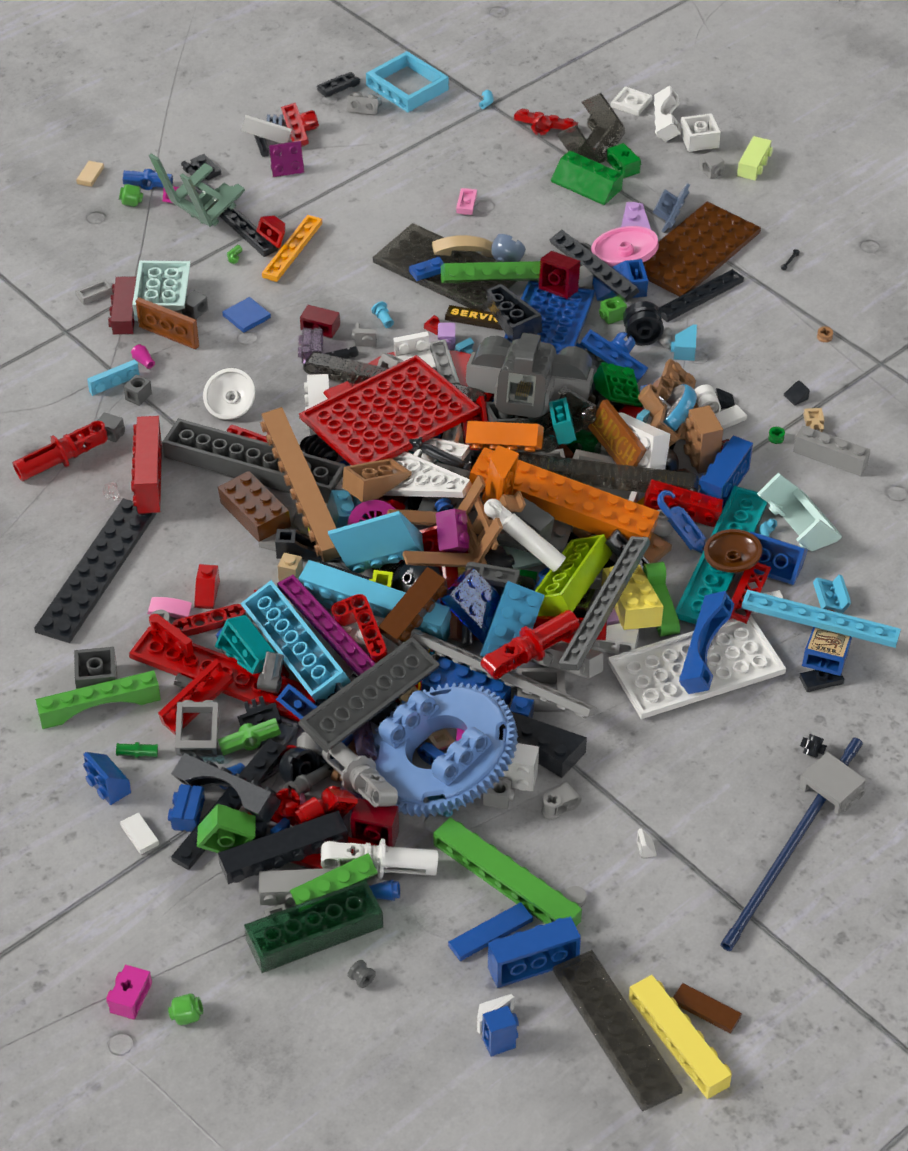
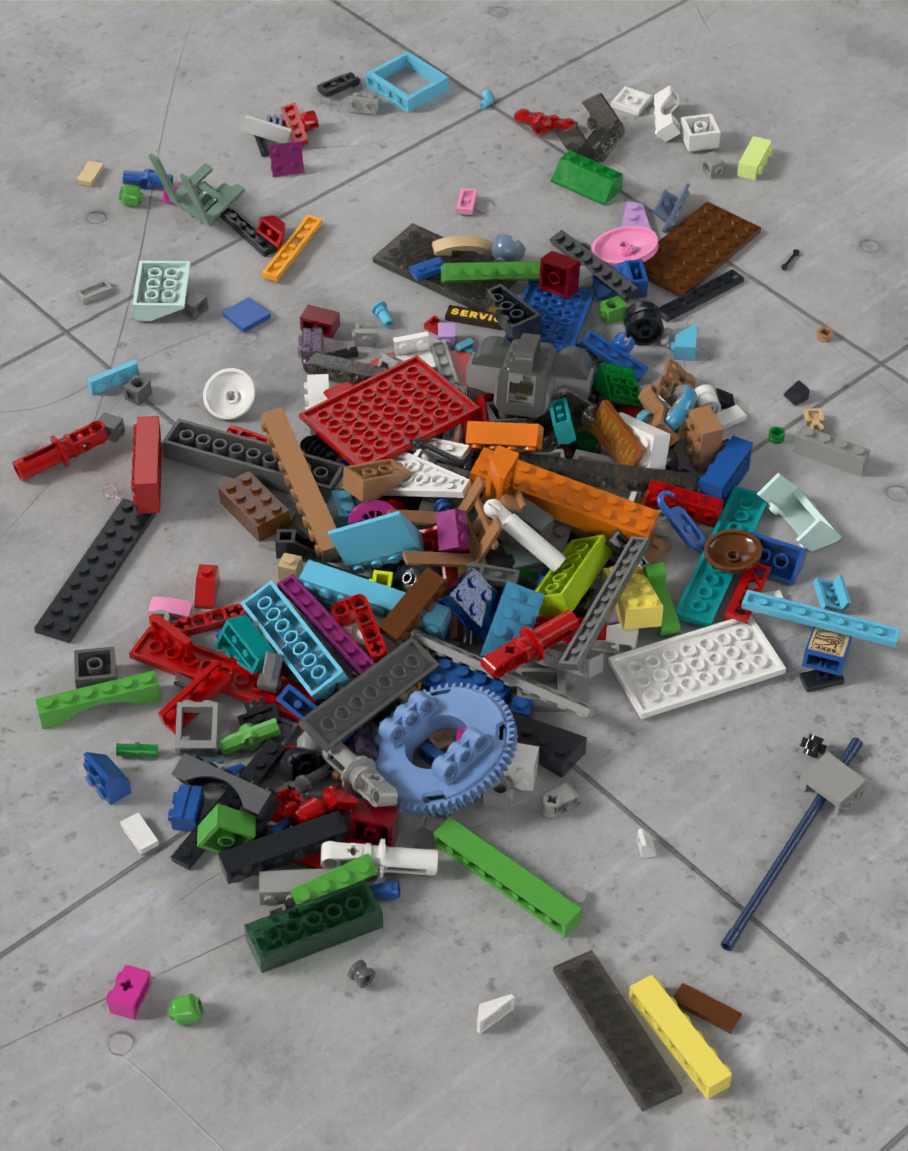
dark red brick [108,276,136,335] -> none
dark pink cone [131,344,155,369] -> none
dark orange tile [136,297,199,349] -> none
black plate [181,154,221,182] -> none
bright green arm [227,245,243,264] -> none
blue tile [448,902,533,961] -> none
blue brick [482,1006,519,1057] -> none
blue brick [488,916,581,988] -> none
green brick [607,143,642,178] -> none
blue arch [679,591,734,694] -> none
medium azure arm [759,518,777,537] -> none

